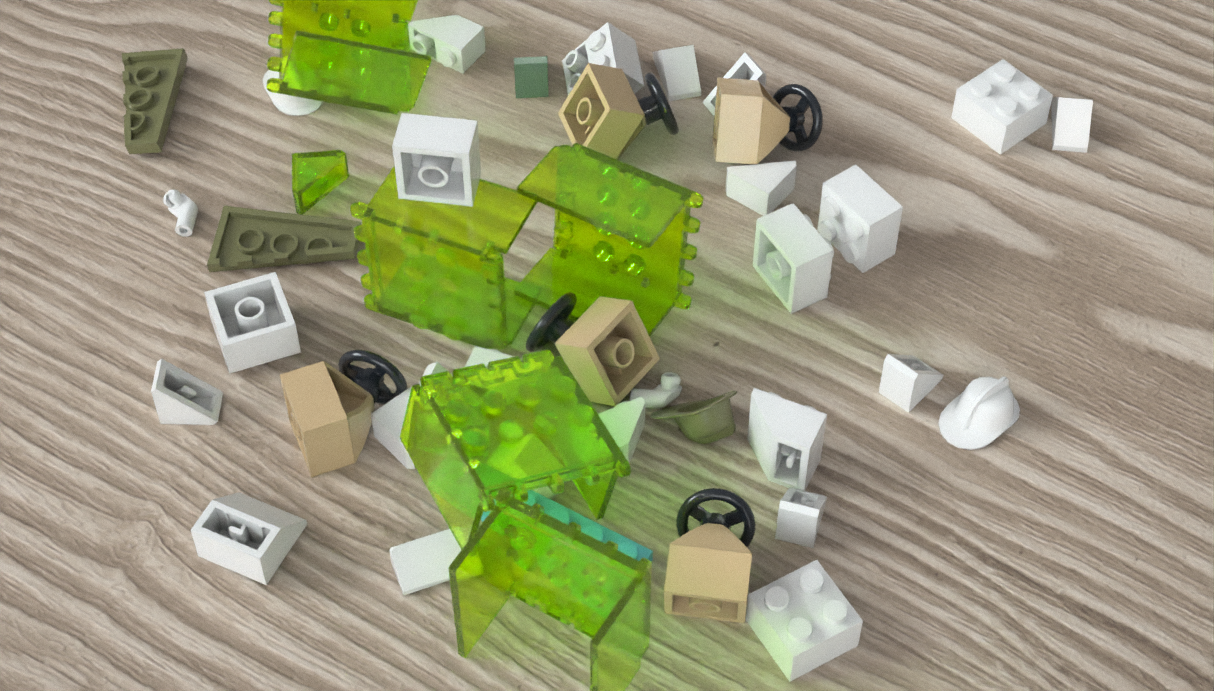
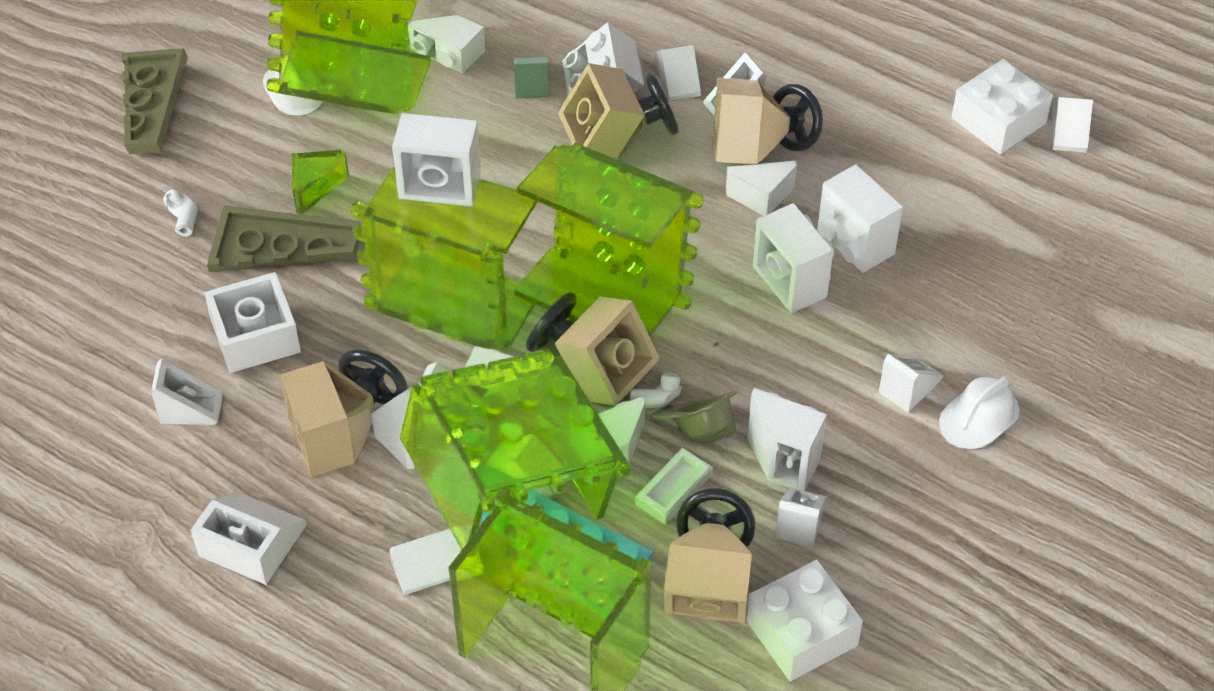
none -> tile [635,448,713,525]

